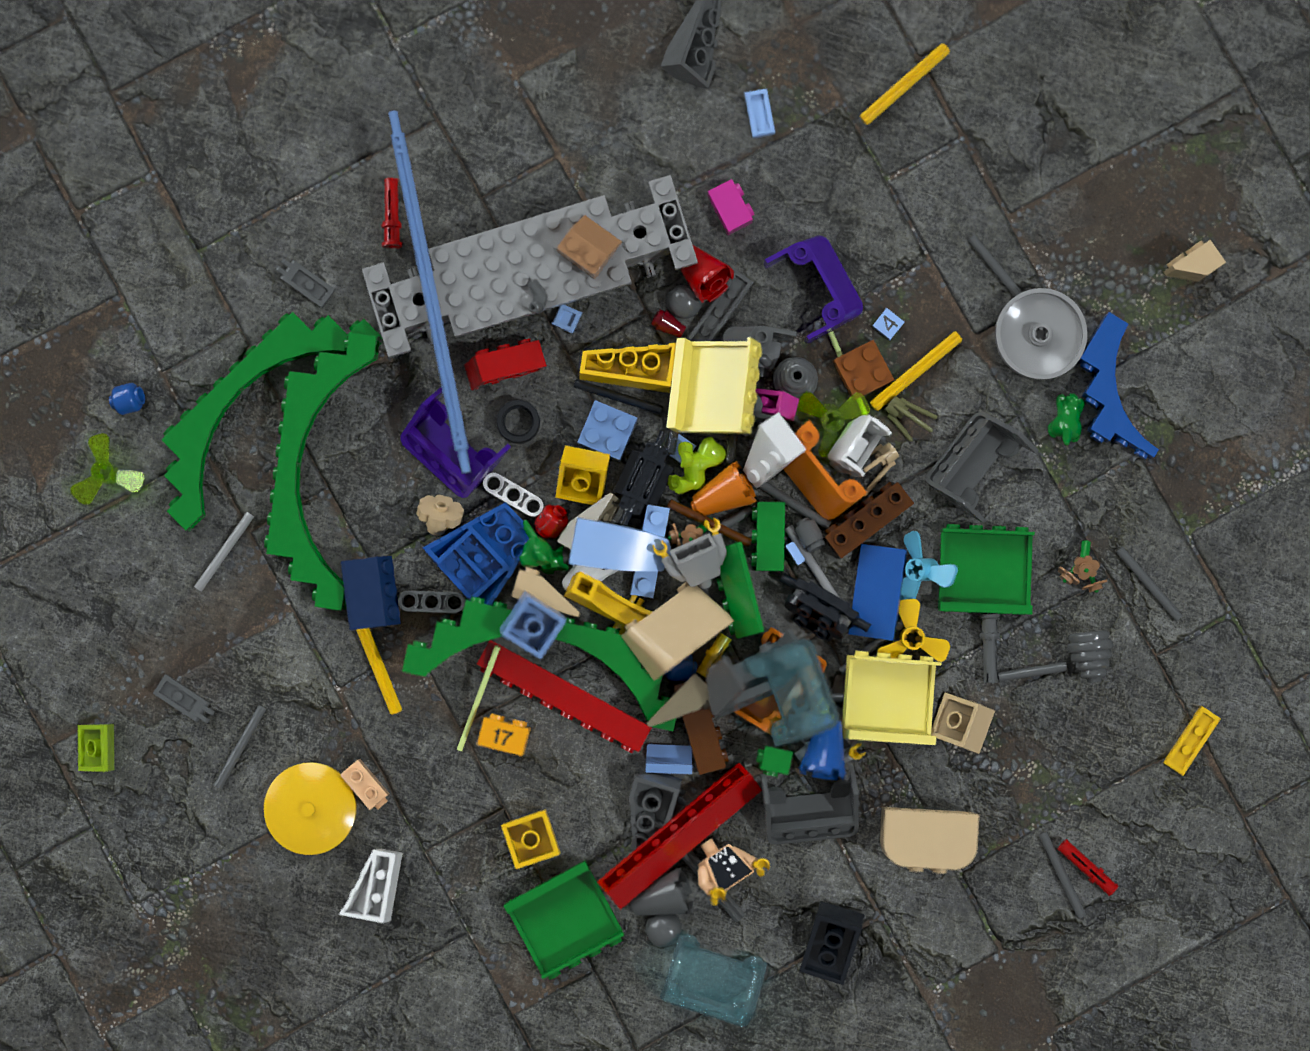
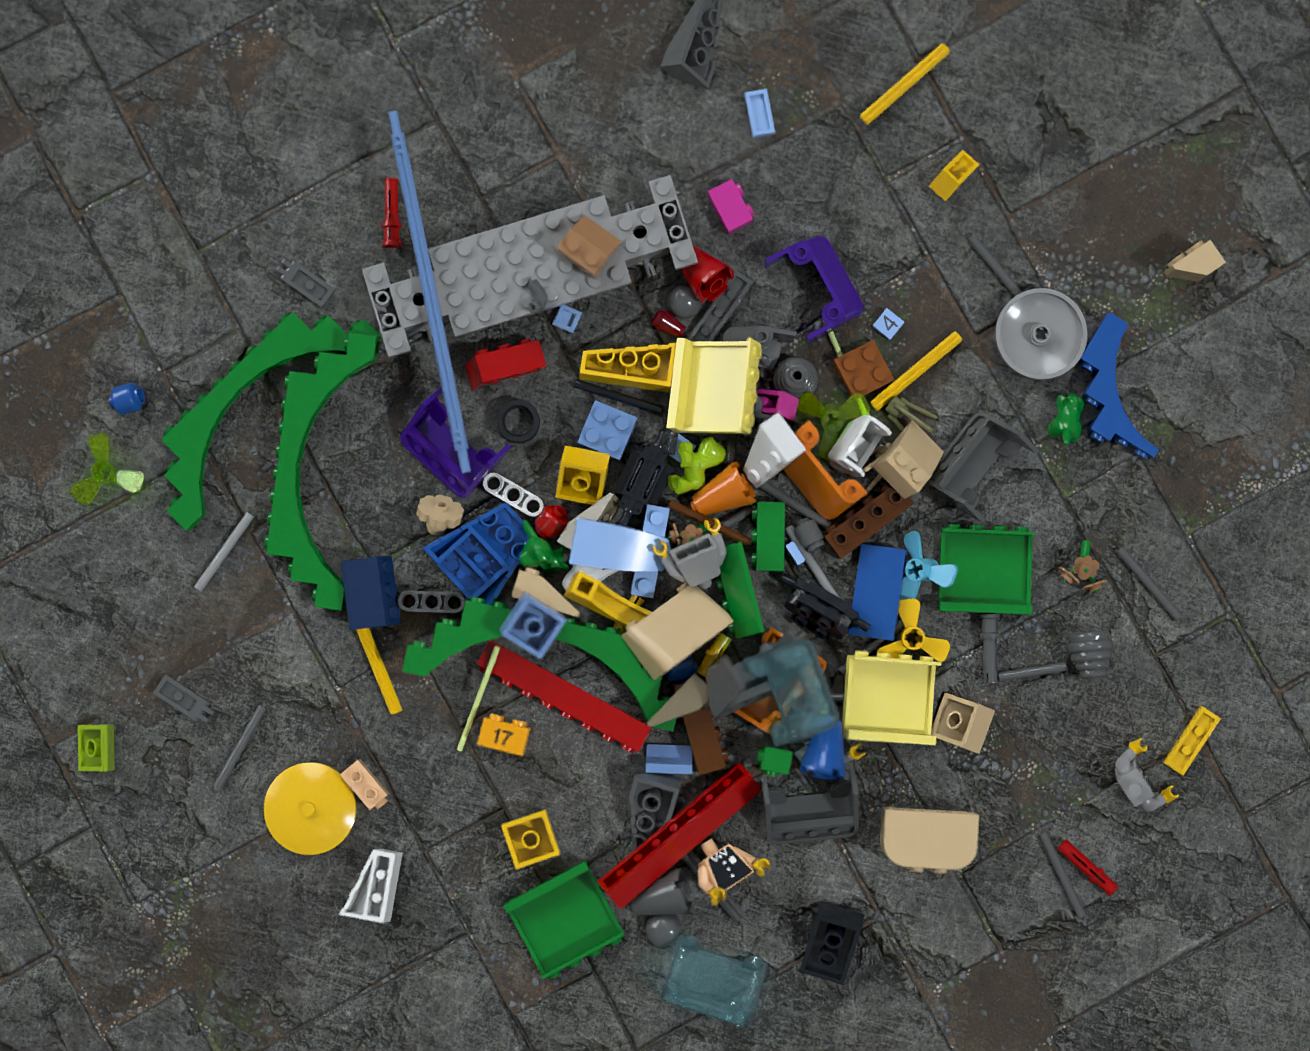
none -> tan slope [873,421,944,499]
none -> yellow arch [929,150,979,201]
none -> light grey torso [1115,738,1179,812]

